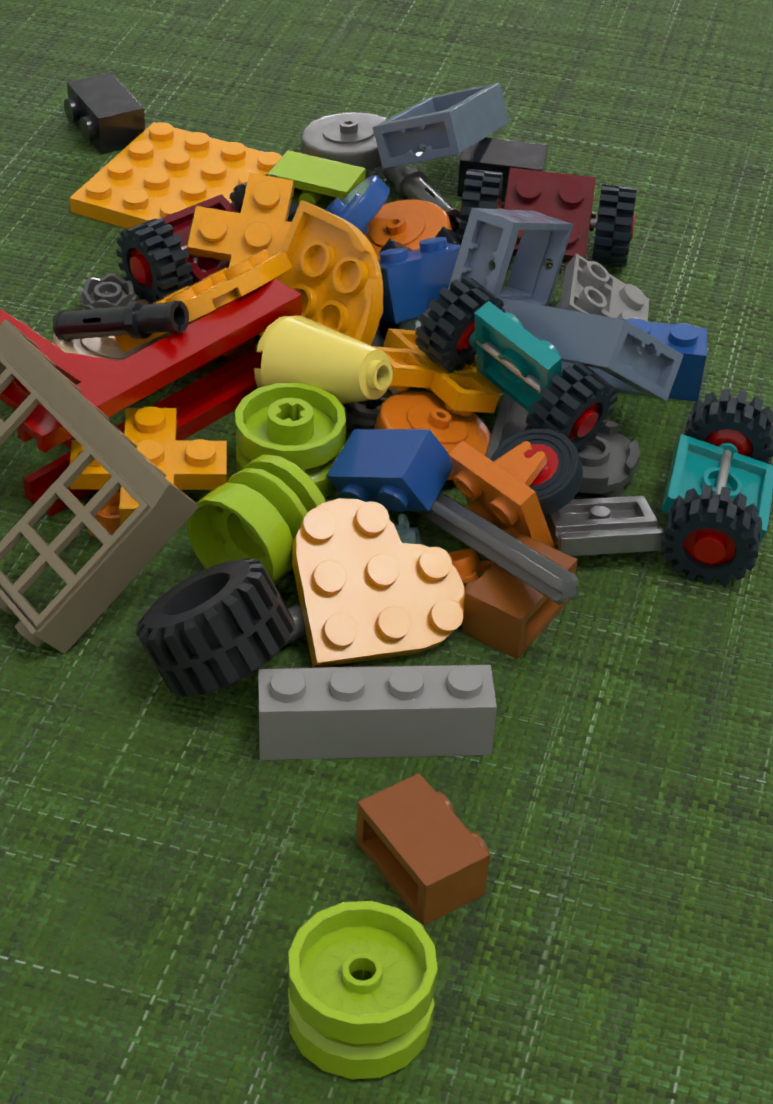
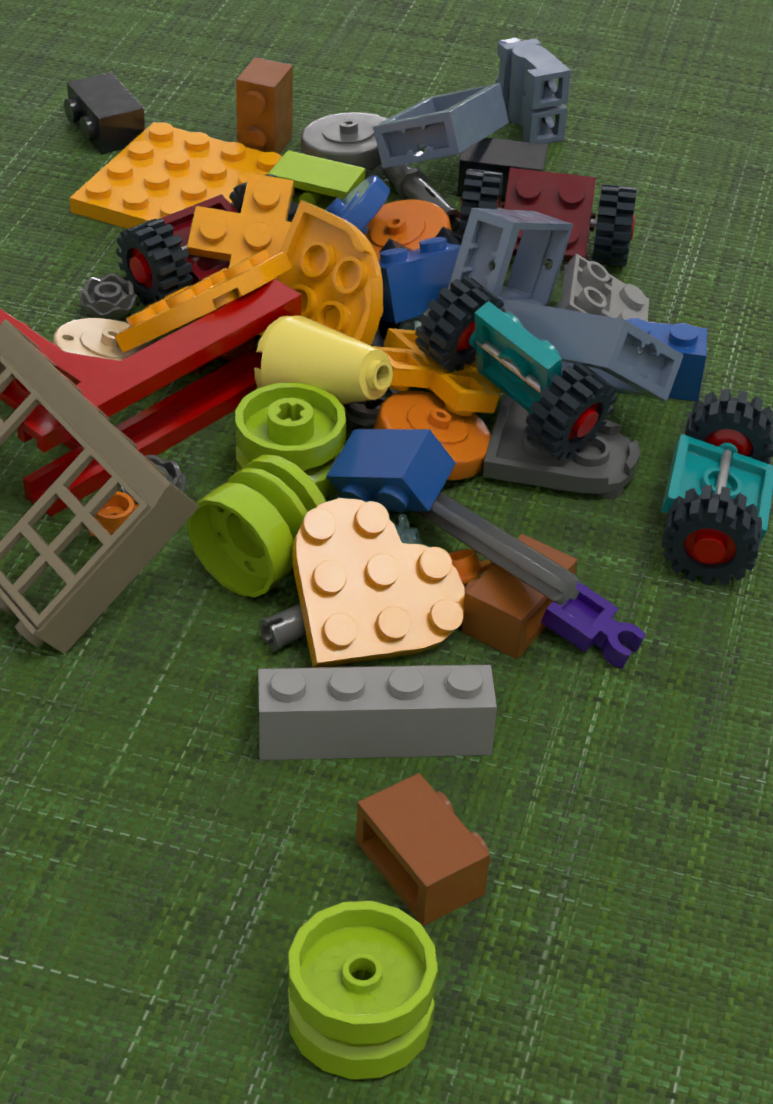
black pin [52,300,189,341] -> none
light orange plate [70,406,227,525] -> none
black tyre [136,558,295,697] -> none
orange plate [448,429,583,549] -> none
flat silver plate [544,496,664,556] -> none
none -> dark orange brick [236,58,293,154]
none -> sand blue hips [495,38,571,144]
none -> dark purple plate [541,581,646,669]

